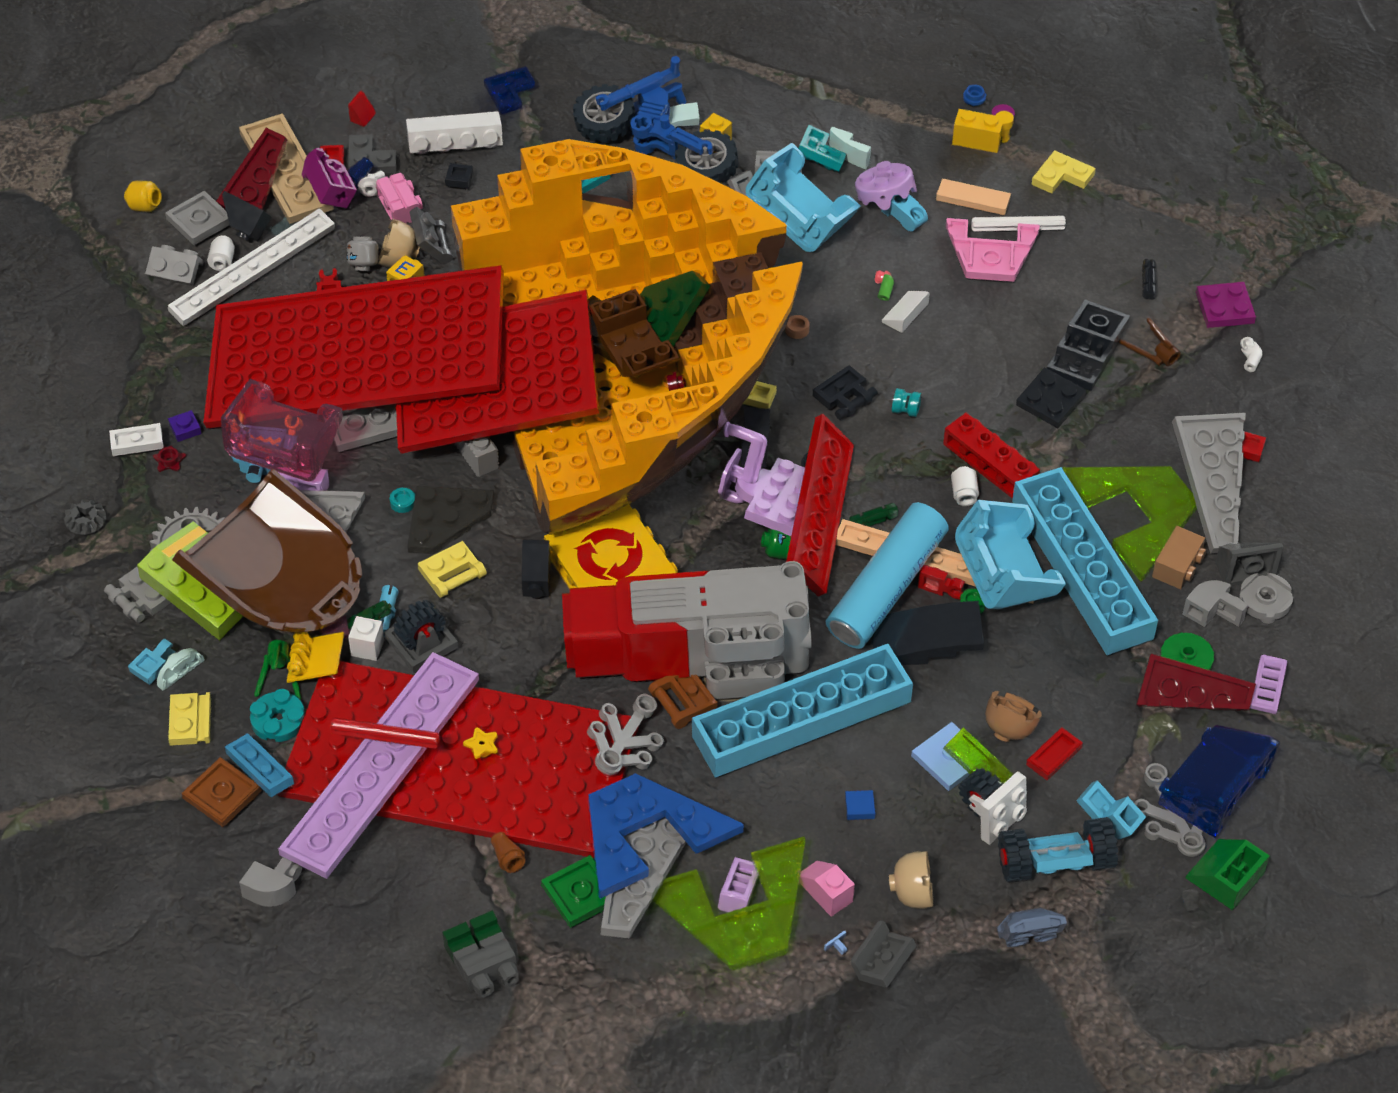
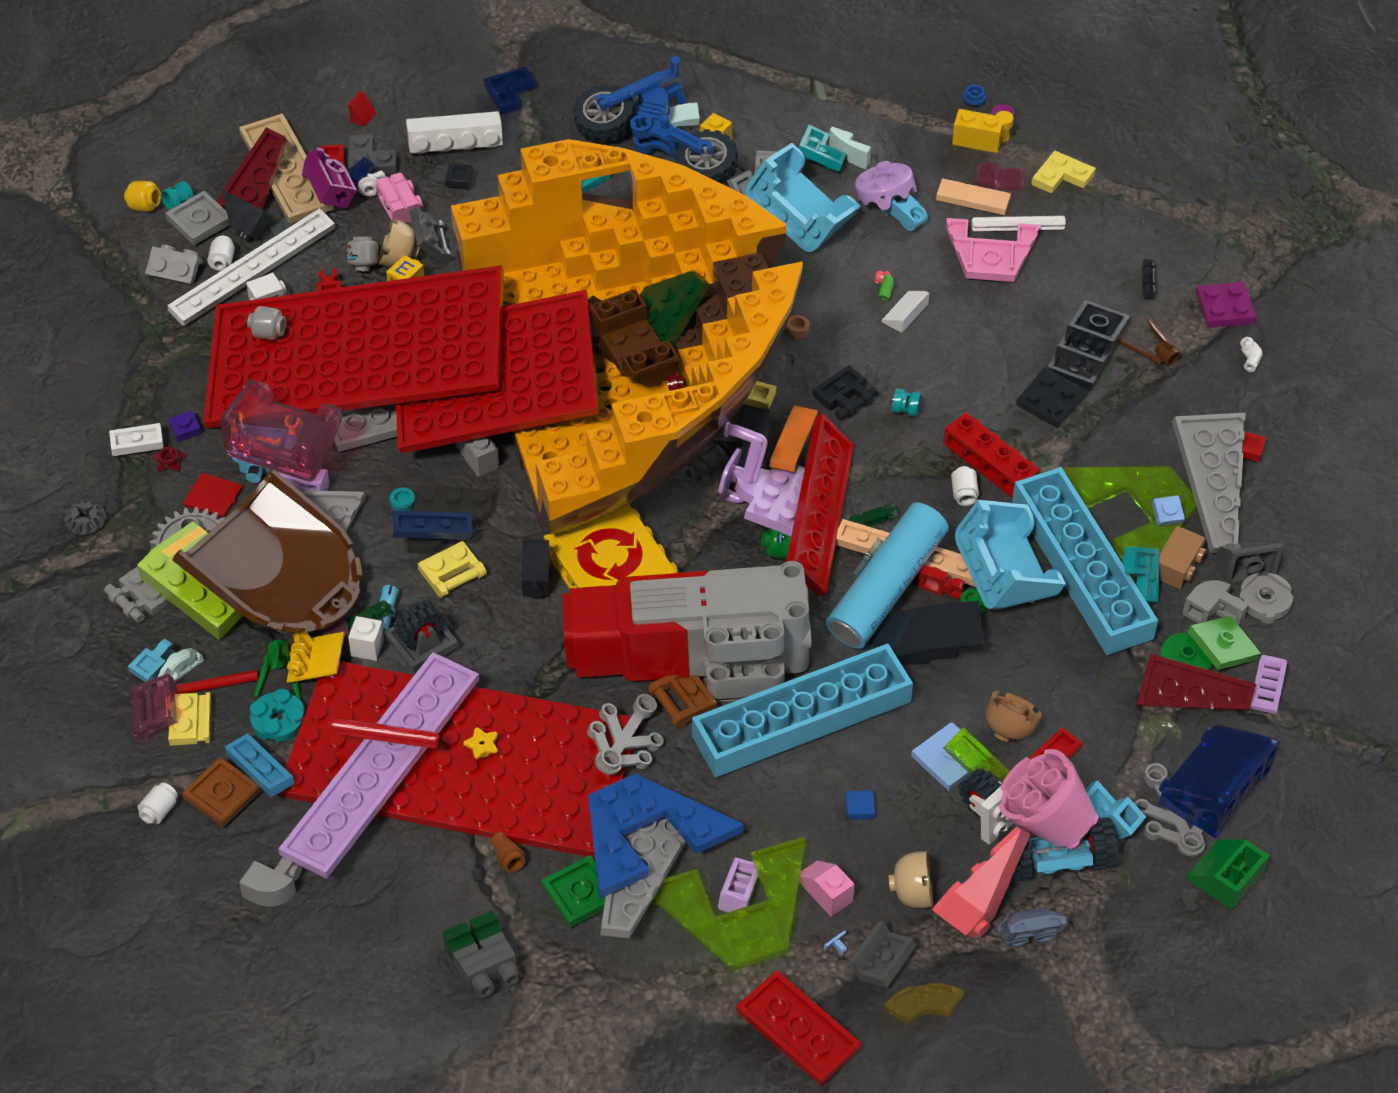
none -> clear pink plate [129,673,177,740]
none -> white brick [138,783,178,824]
none -> teal wheel [161,181,194,210]
none -> red bar [176,670,258,694]
none -> red piece [183,472,243,518]
none -> white brick [246,273,287,300]
none -> light grey head [247,306,286,340]
none -> dark blue plate [393,510,472,540]
none -> red plate [736,970,862,1086]
none -> orange tile [769,405,818,472]
none -> clear light blue piece [853,537,883,580]
none -> clear yellow tile [884,983,964,1025]
none -> coral wedge [932,826,1030,938]
none -> clear pink slope [975,162,1026,191]
none -> bright pink cone [998,749,1098,849]
none -> teal plate [1123,547,1159,602]
none -> light blue plate [1152,495,1185,526]
none -> bright green plate [1187,616,1261,670]

